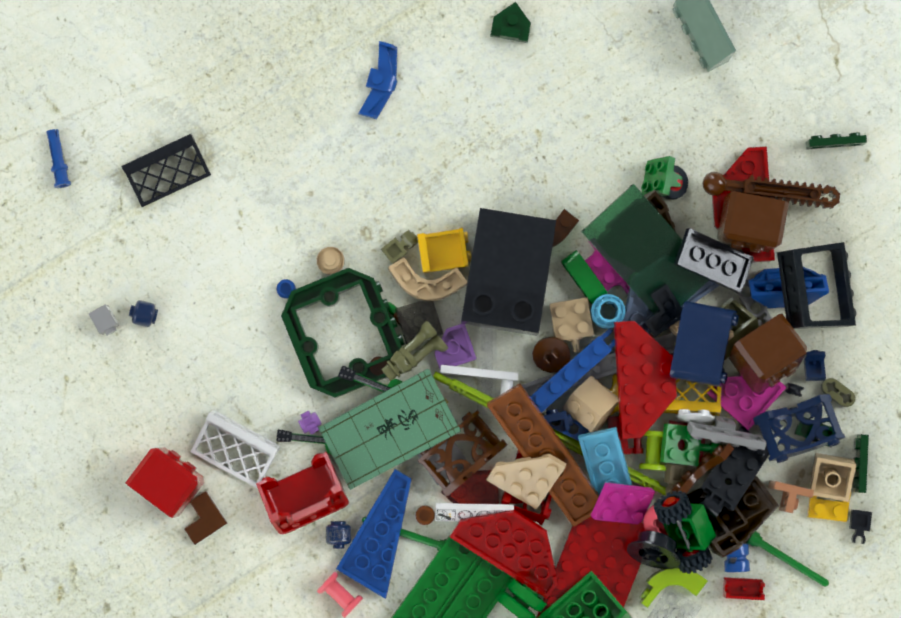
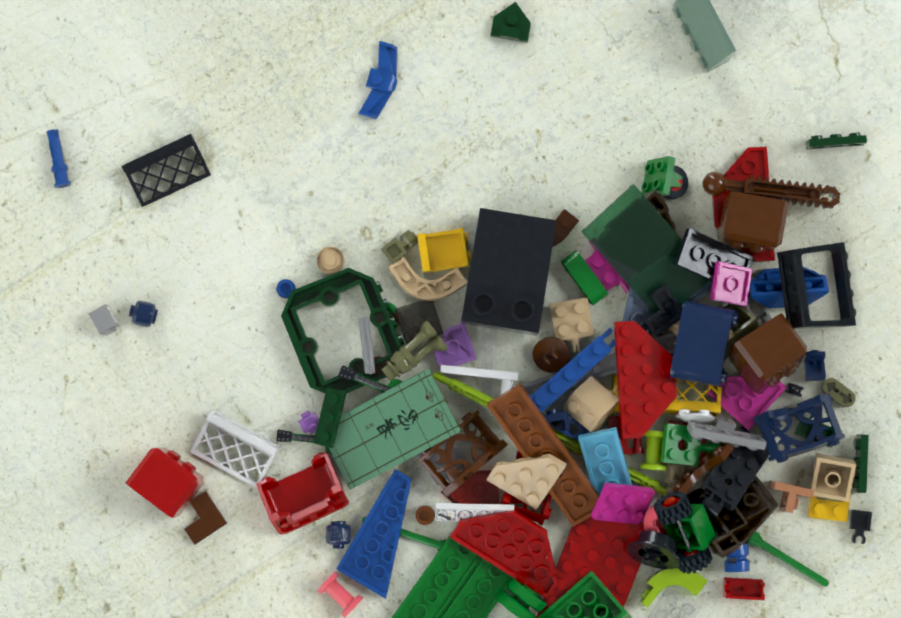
medium azure piece [590,294,625,329] -> none
none -> dark green plate [313,387,347,448]
none -> light grey axle [359,317,375,374]
none -> tile [710,261,753,307]

